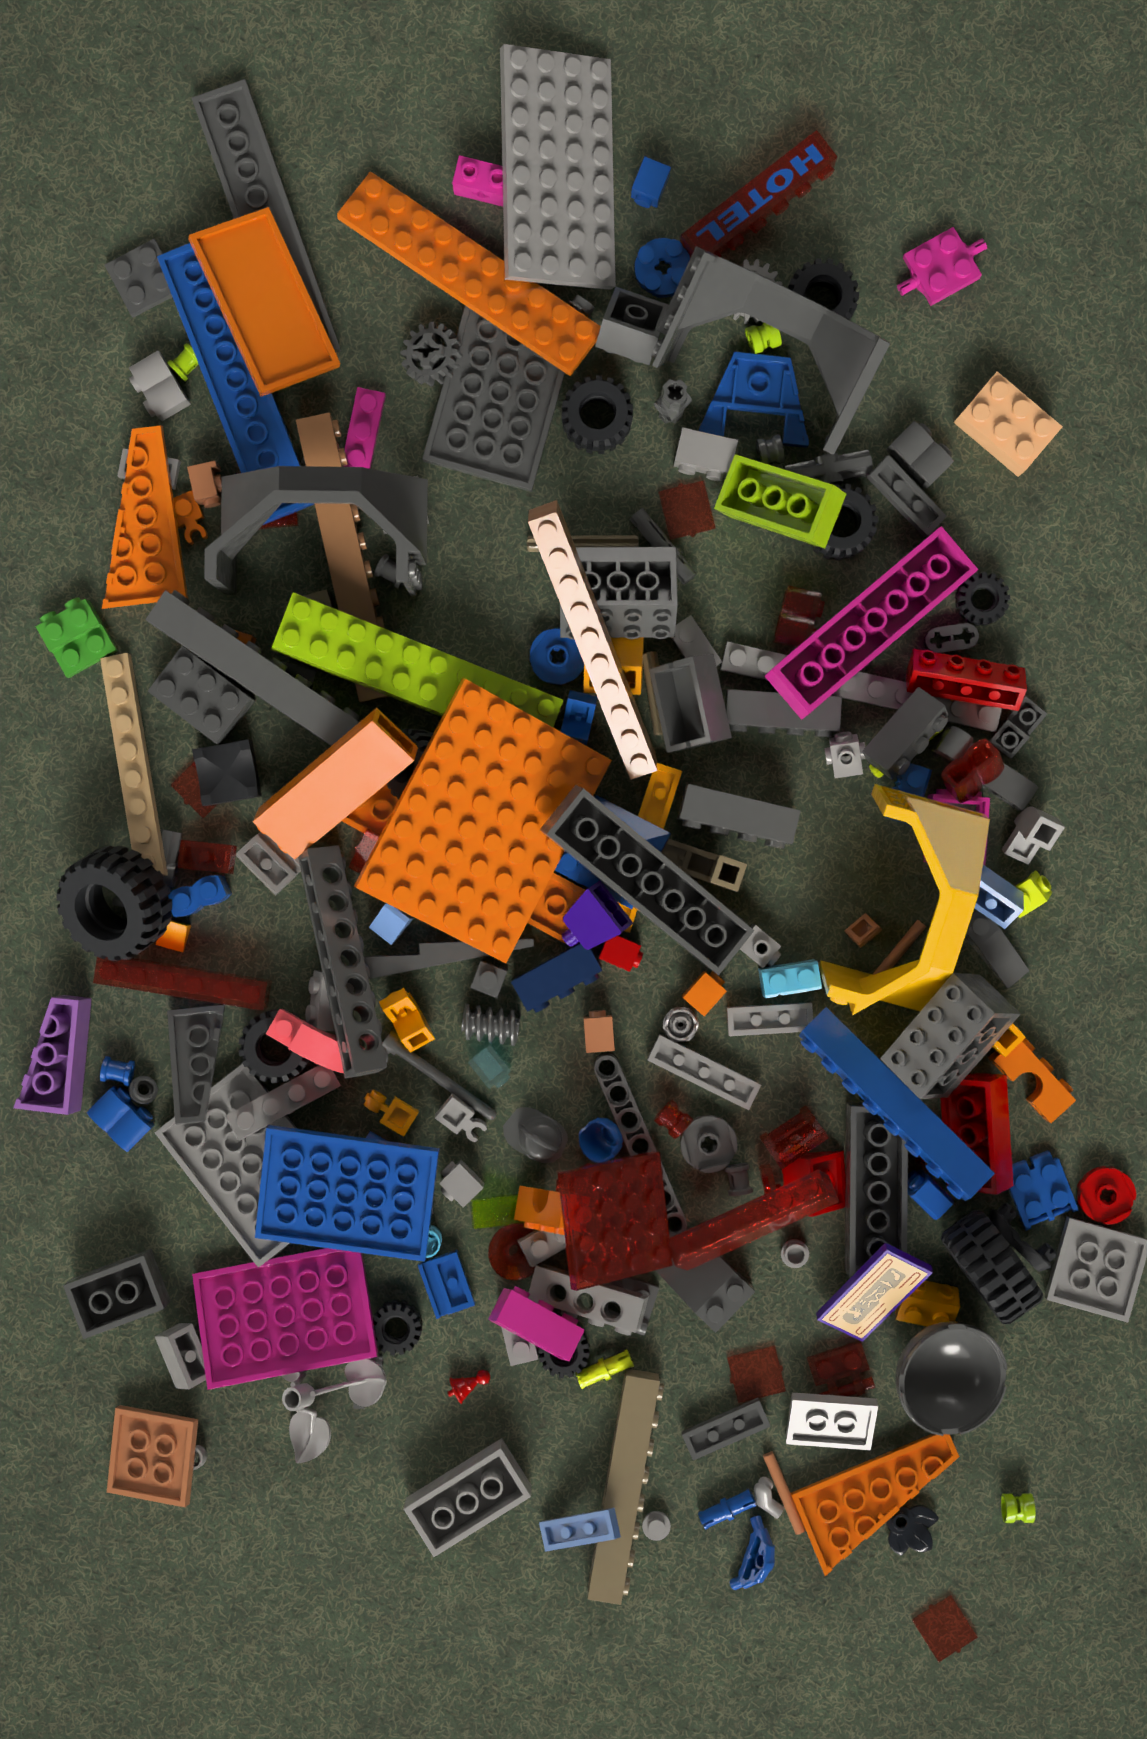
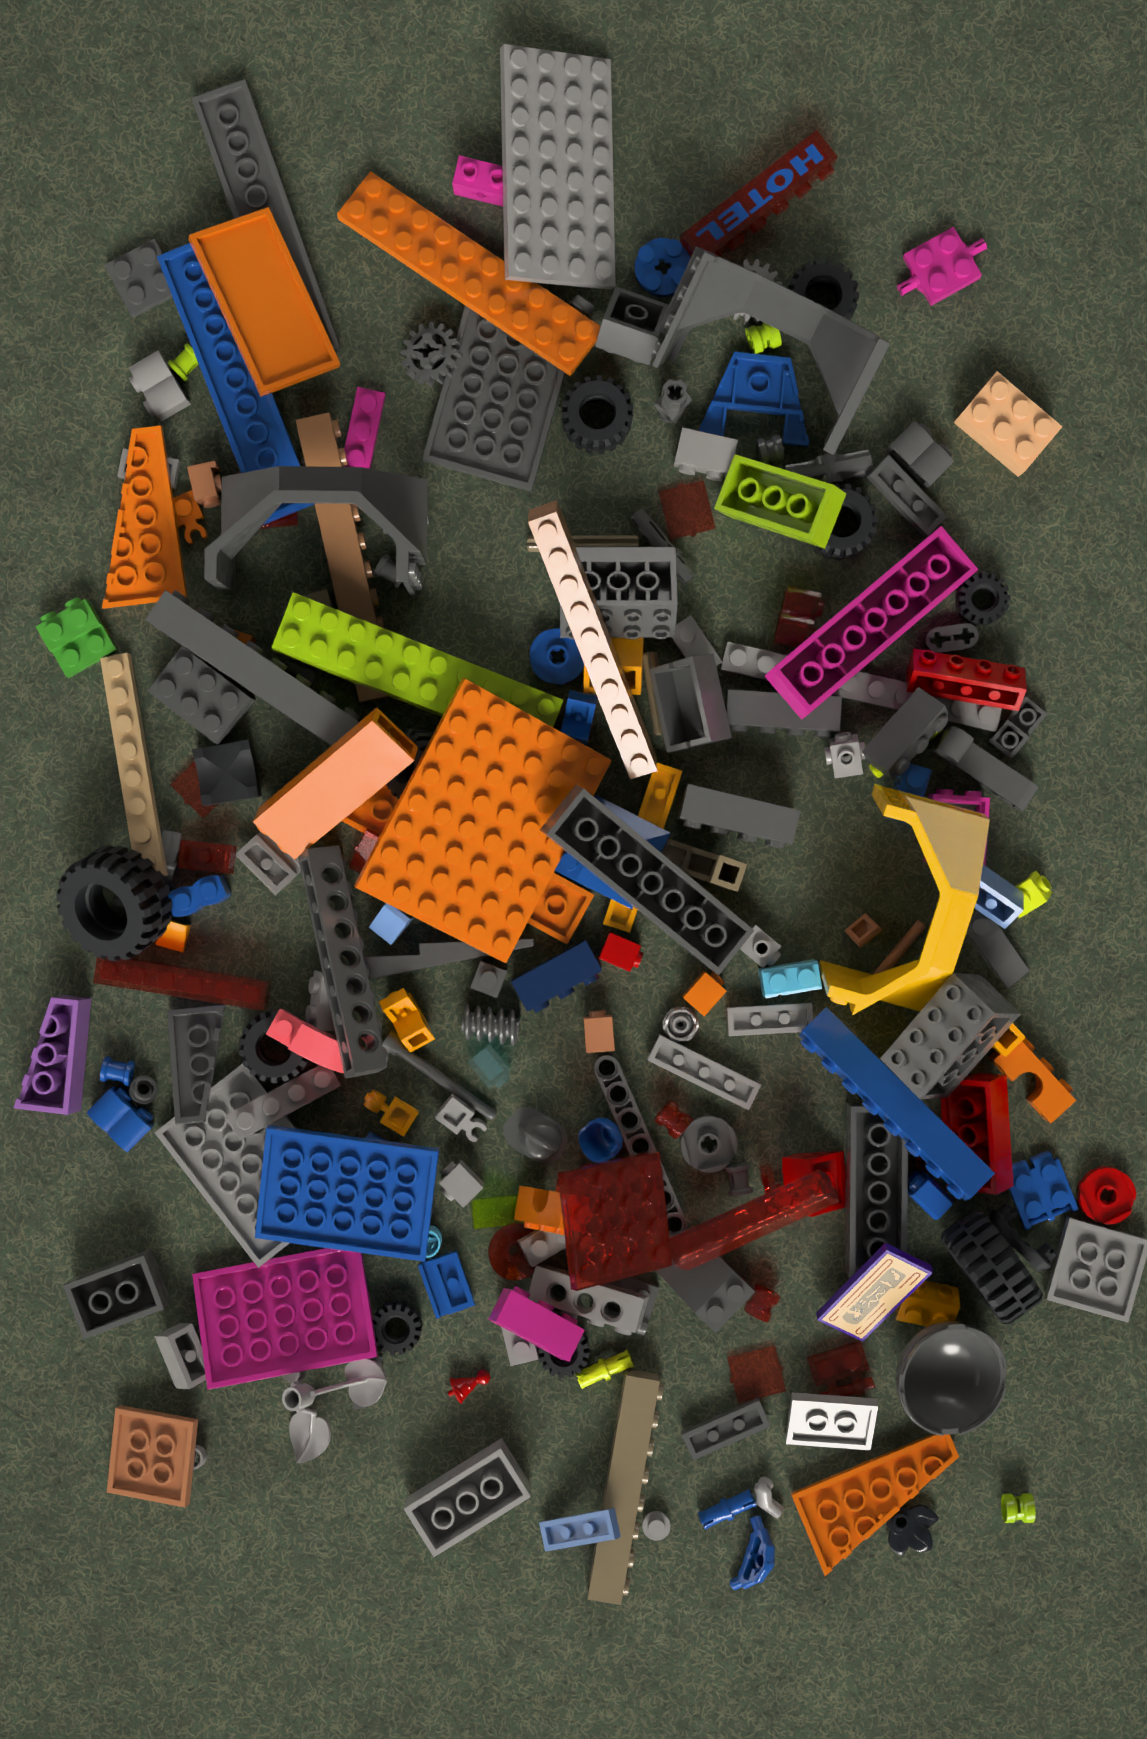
dark purple torso [562,880,633,950] -> none
blue brick [631,157,671,208] -> none
clear red plate [759,1105,829,1170] -> none
nougat bar [763,1451,806,1535] -> none
light grey plate [781,1239,809,1268] -> none
clear red piece [912,1595,978,1662] -> none
clear red brick [941,739,1005,803] -> none
light grey brick [1002,807,1065,865] -> none
none -> clear red wheel [744,1283,781,1323]

